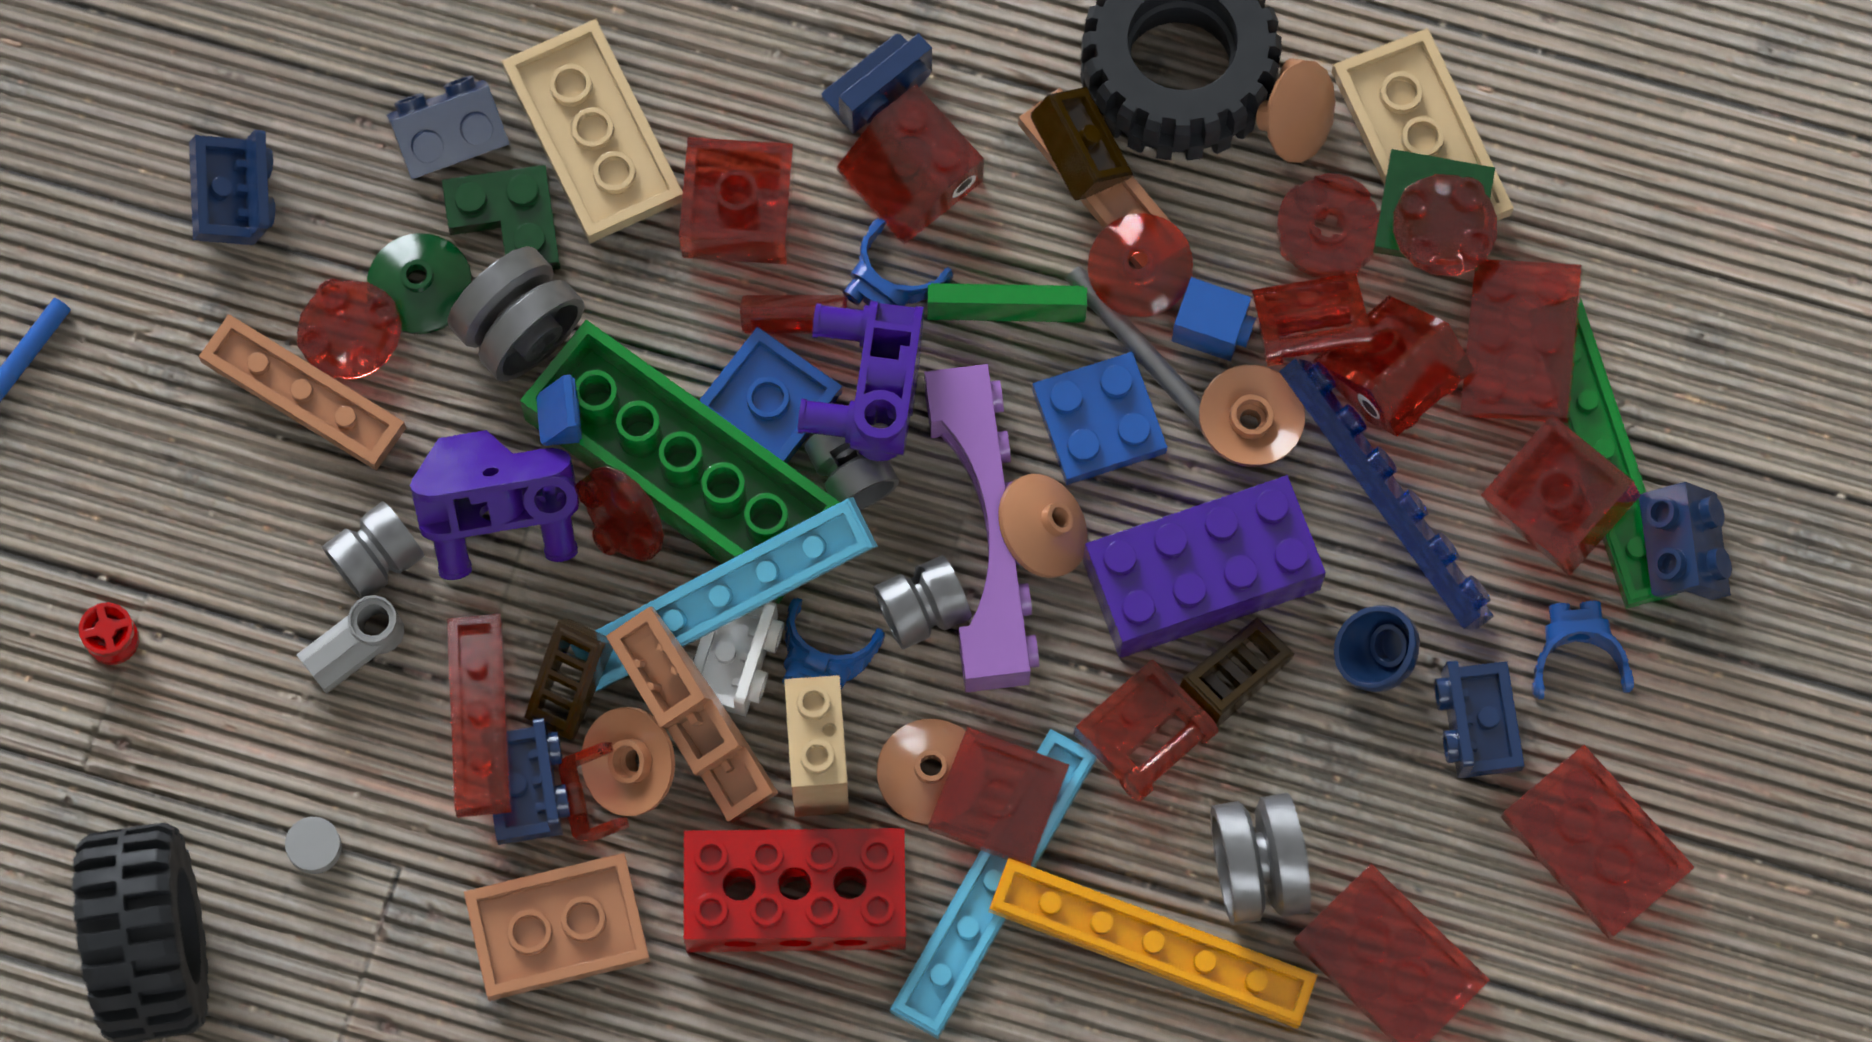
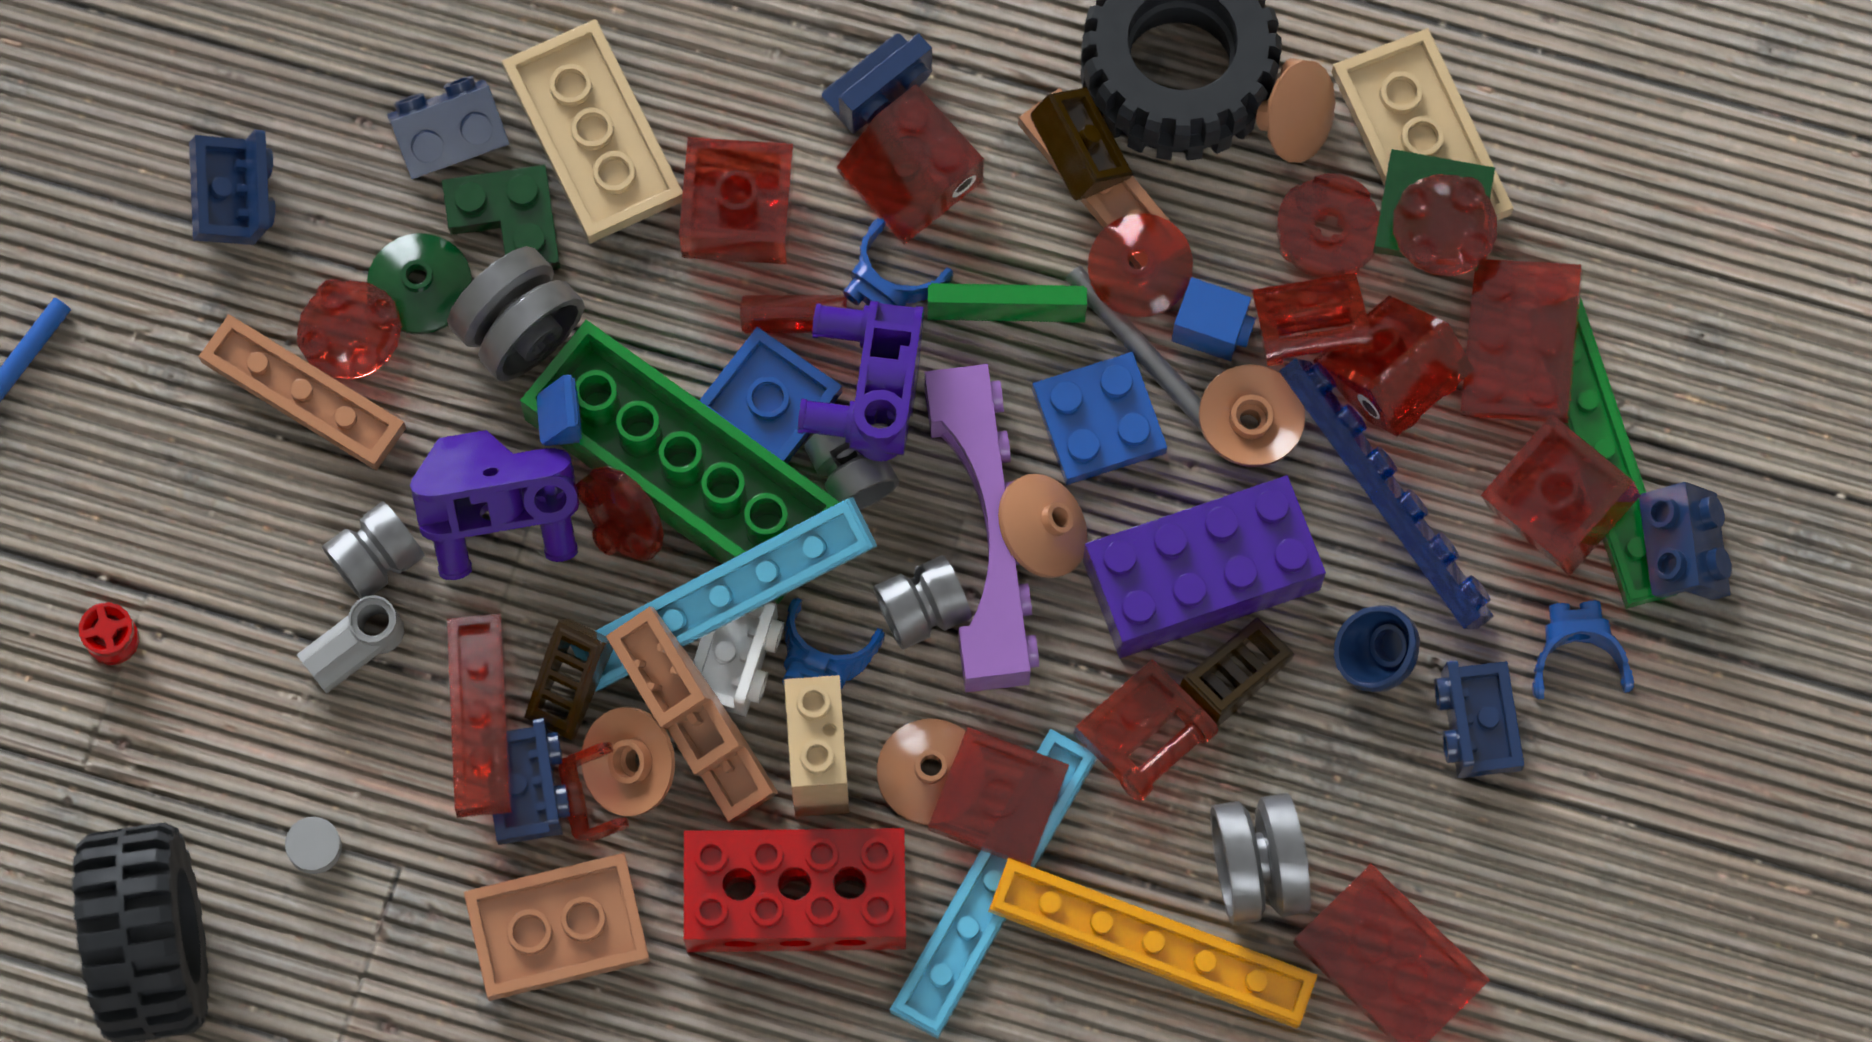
clear red plate [1501,745,1695,941] -> none

